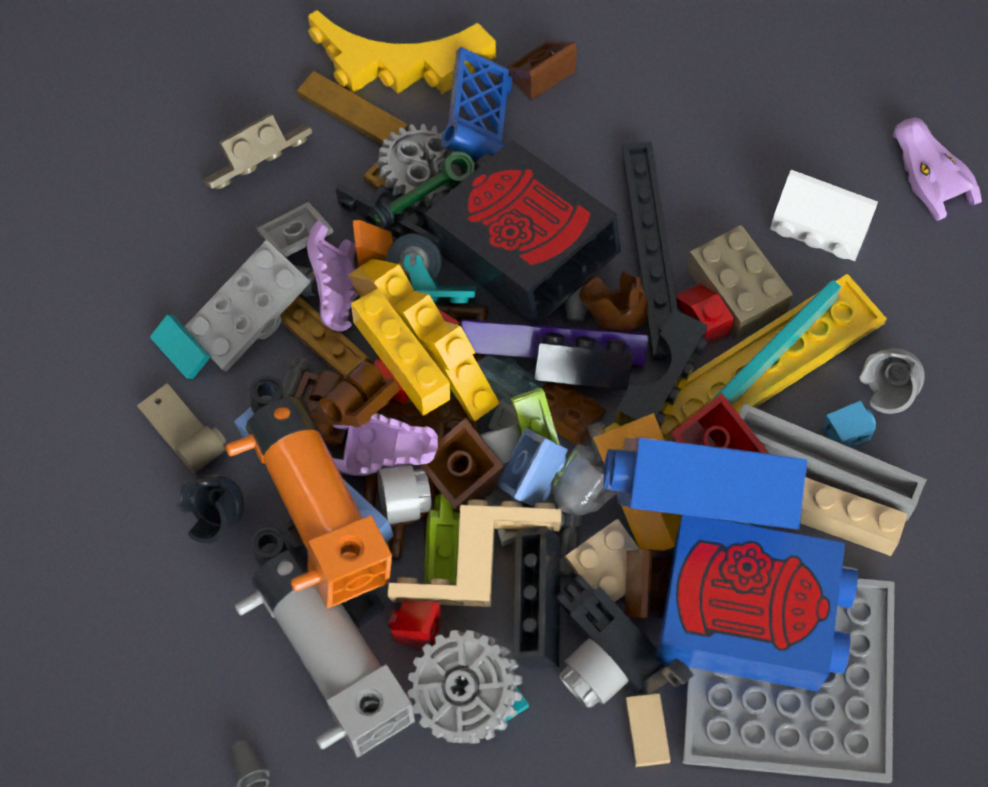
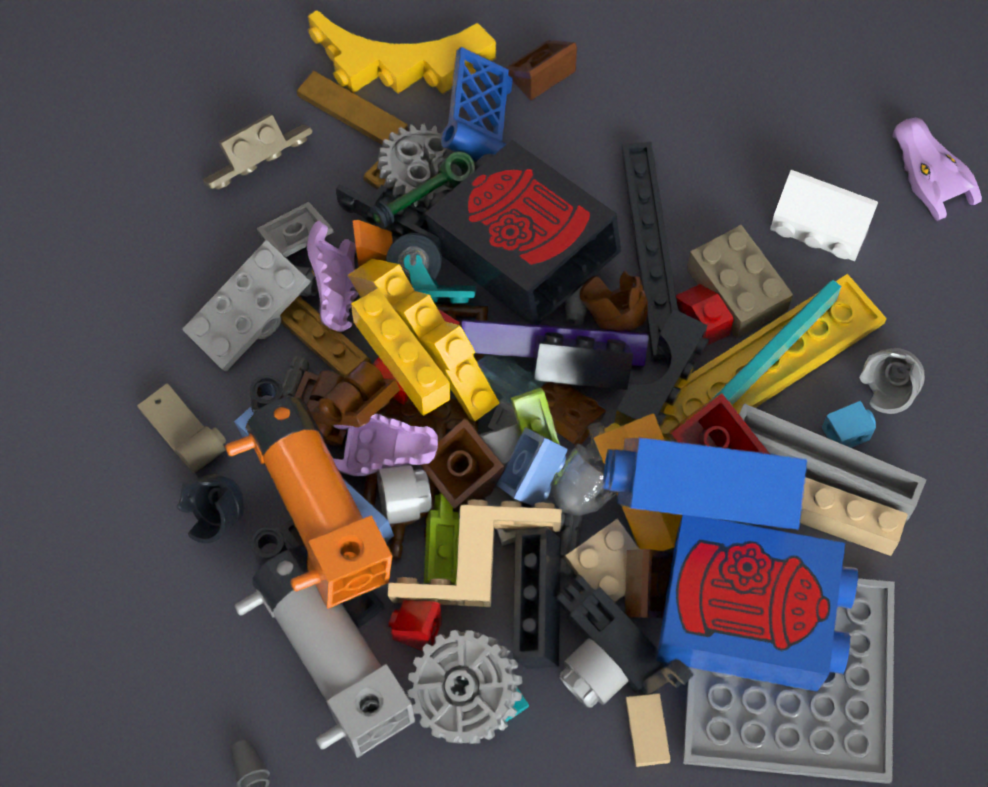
teal tile [150,314,211,379] -> none

